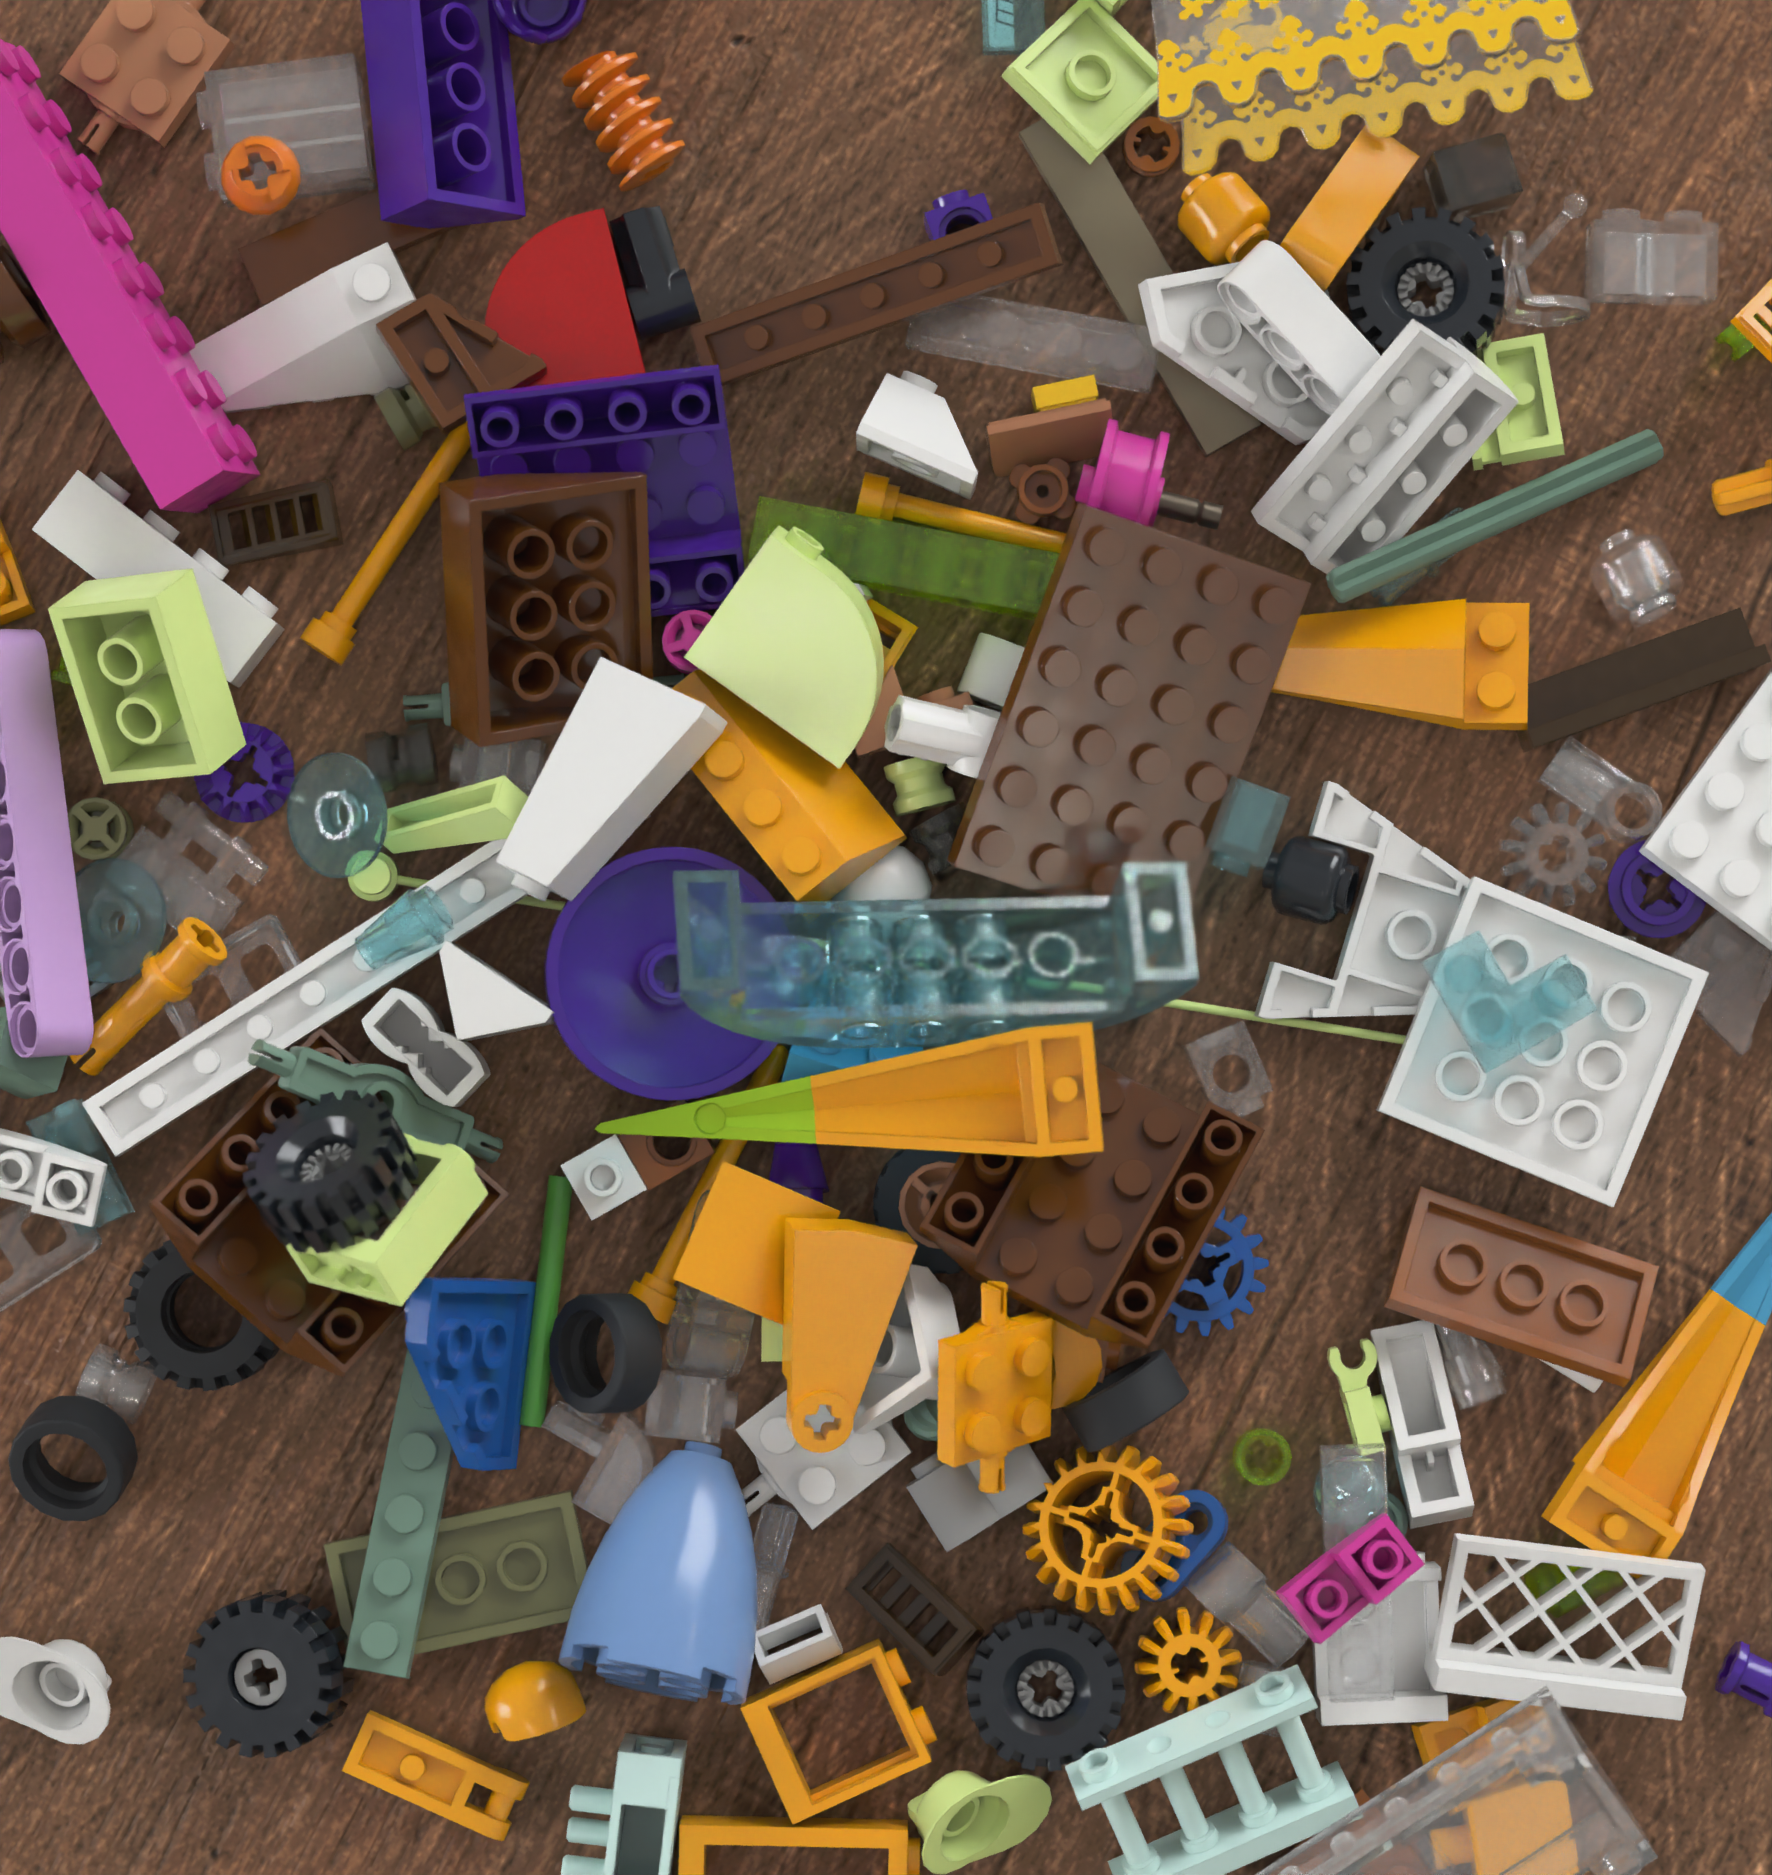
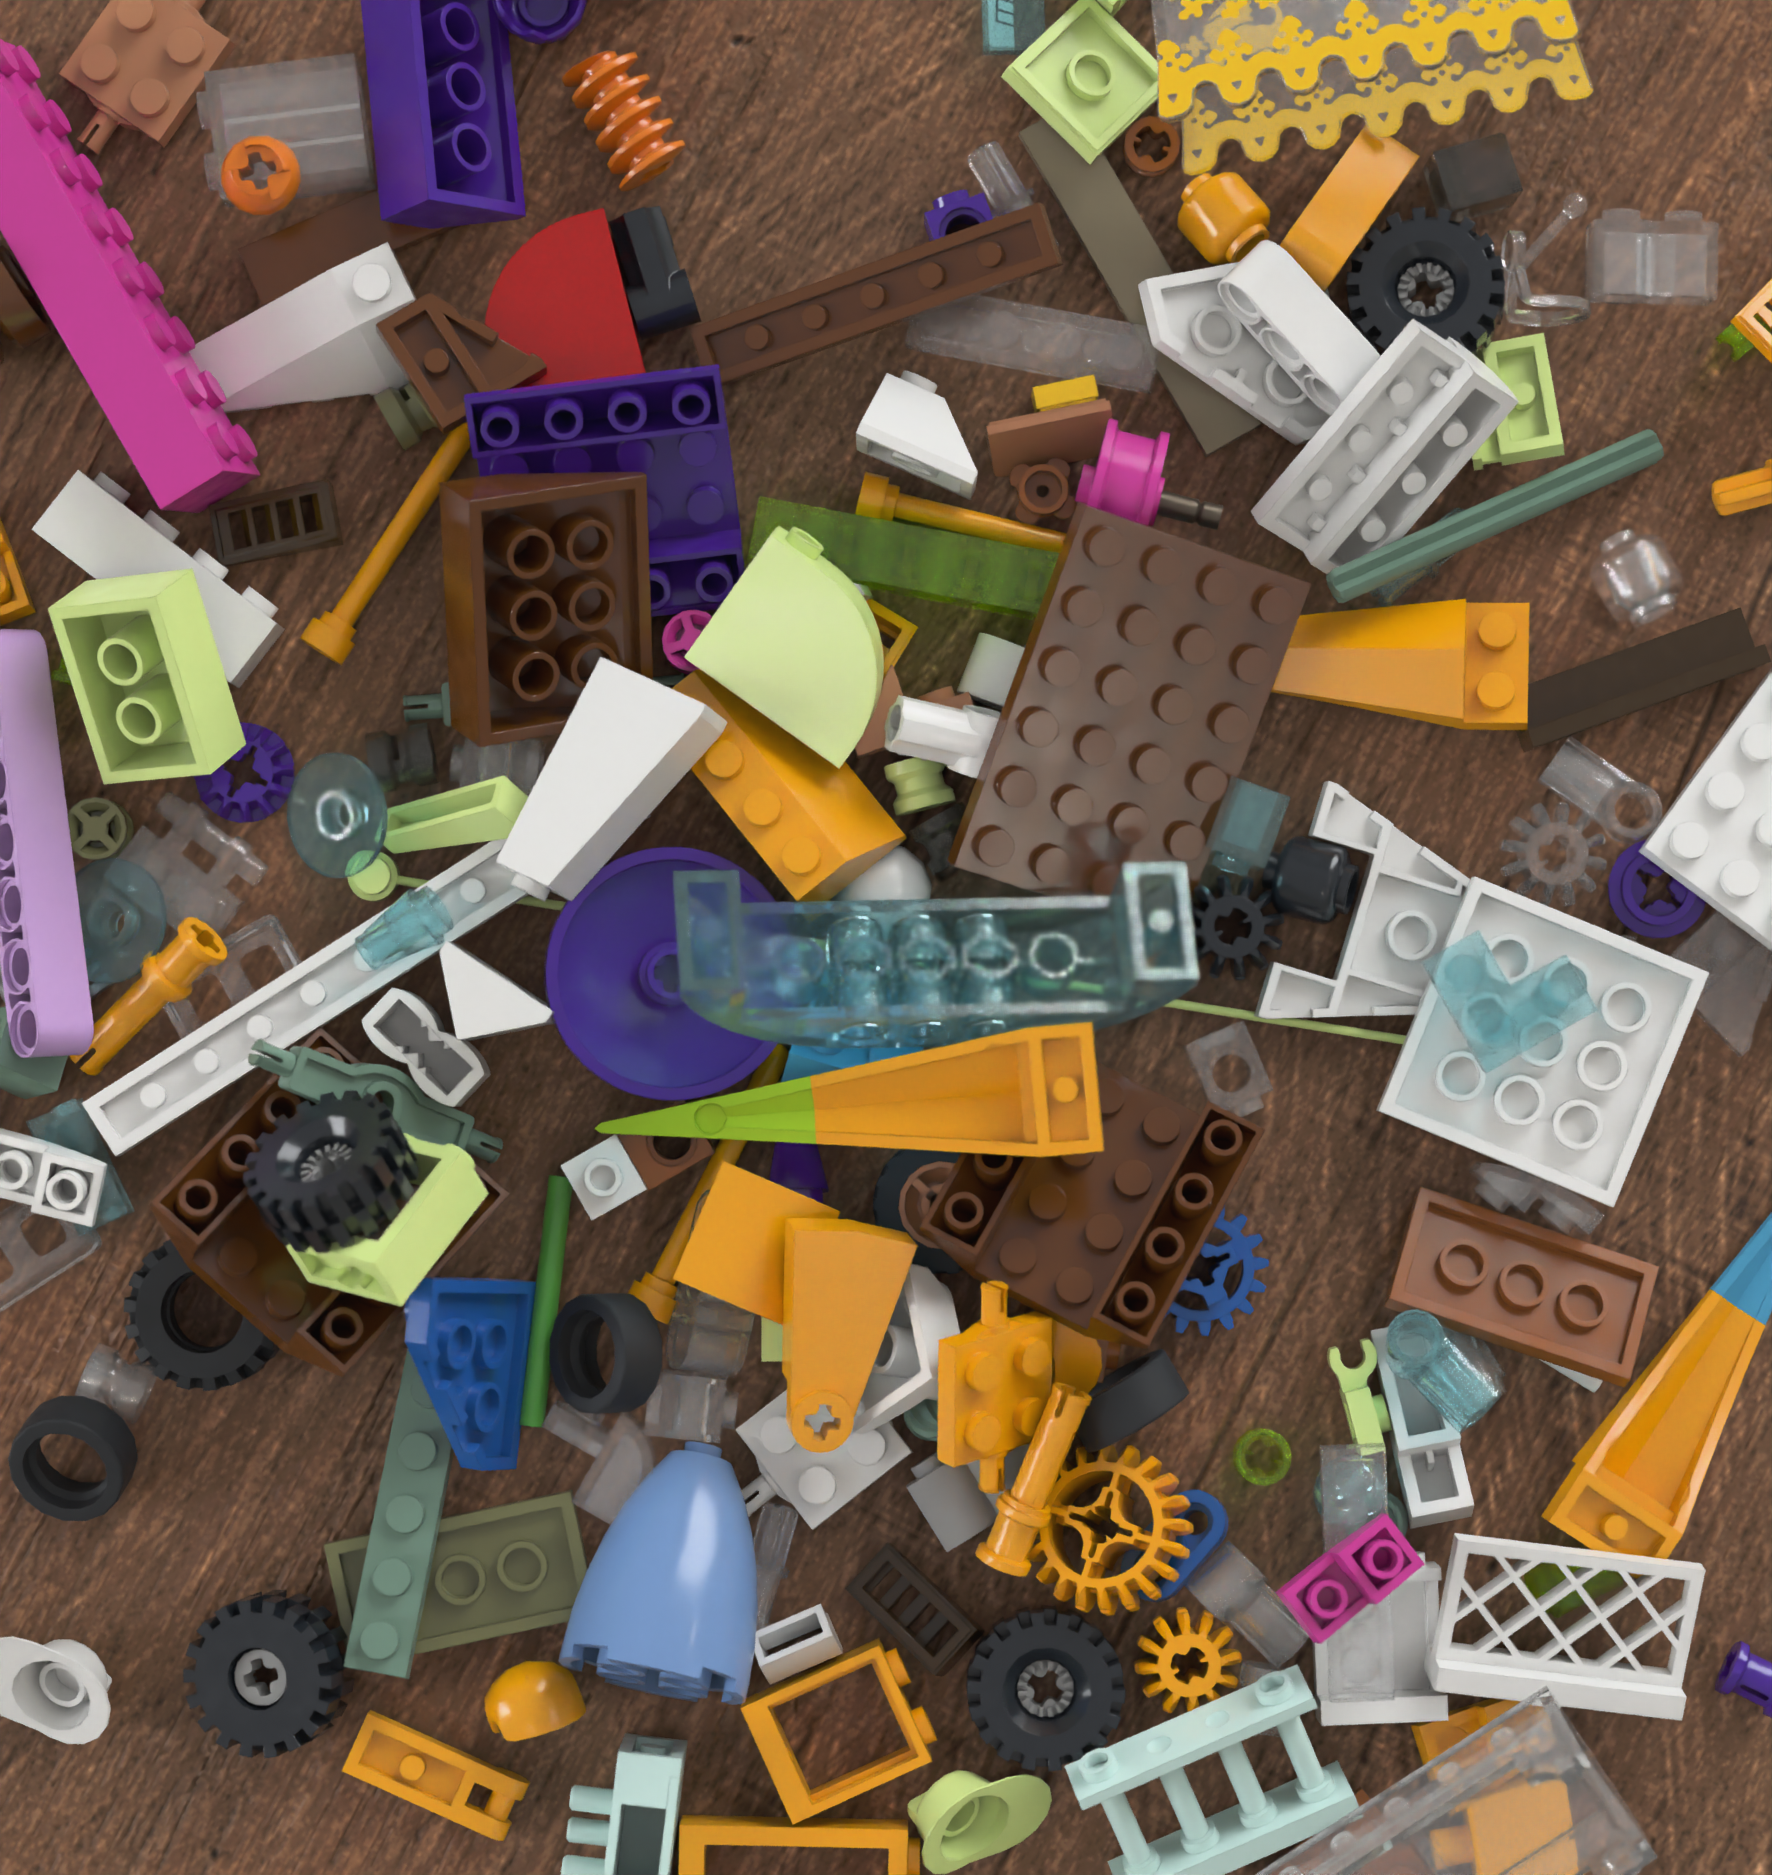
none -> clear axle [967,141,1059,246]
none -> light orange pin [975,1382,1092,1577]
none -> black gear [1177,874,1284,981]
none -> clear light blue piece [1384,1309,1501,1434]
none -> clear slope [1468,1161,1605,1235]

